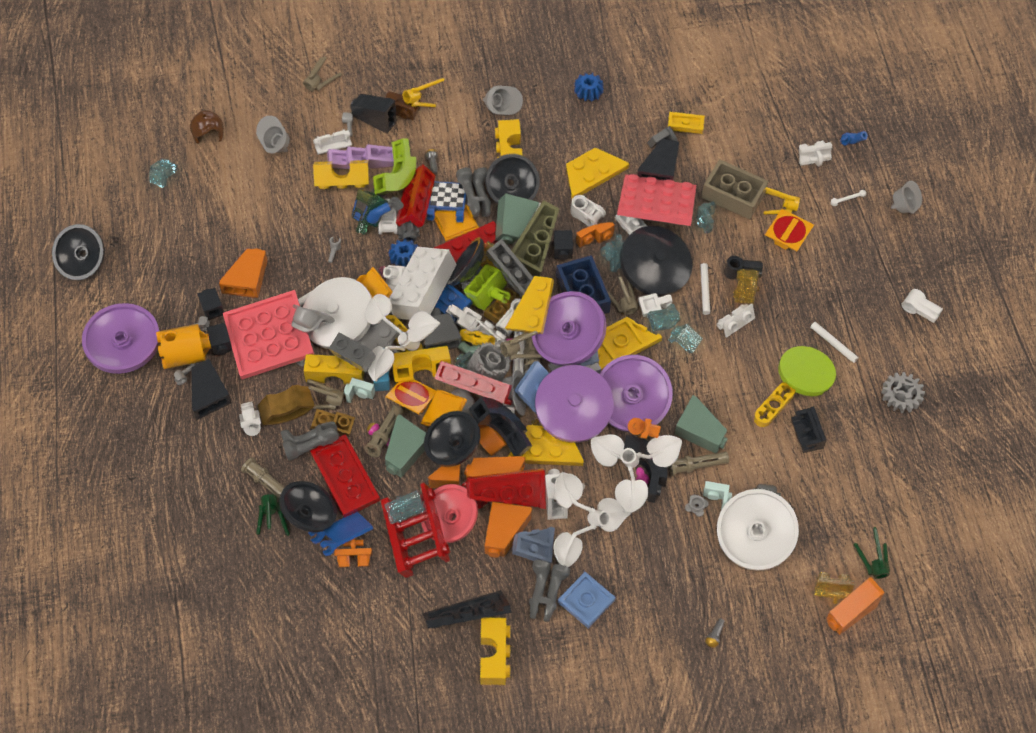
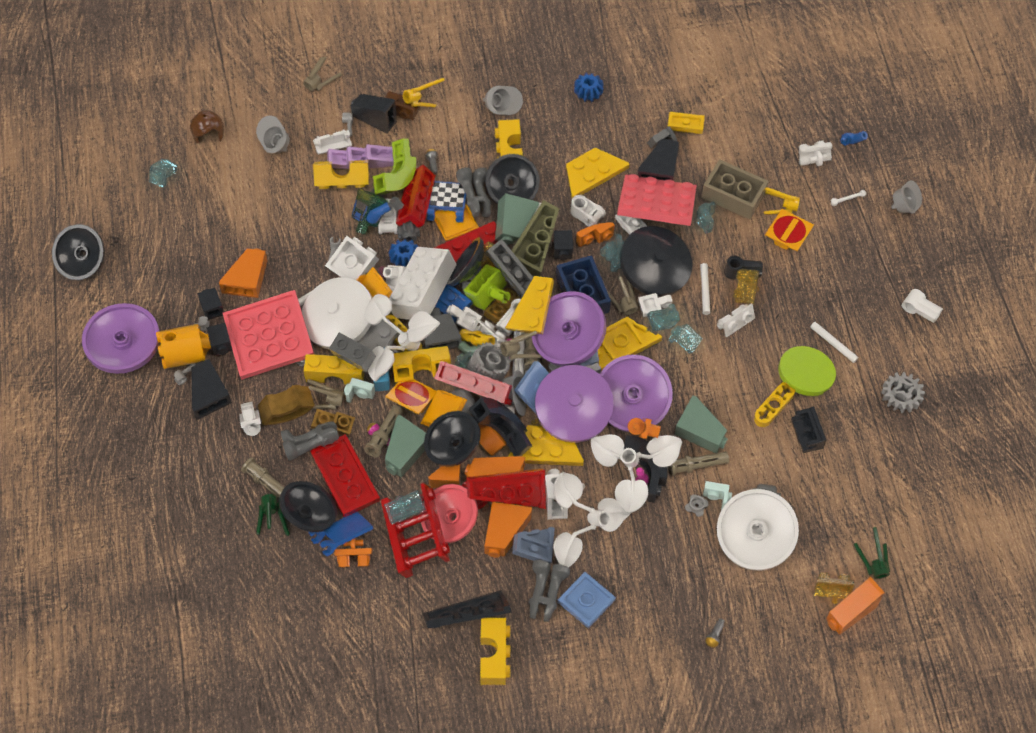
light grey piece [292,305,335,332] -> none
none -> white plate [325,236,379,280]

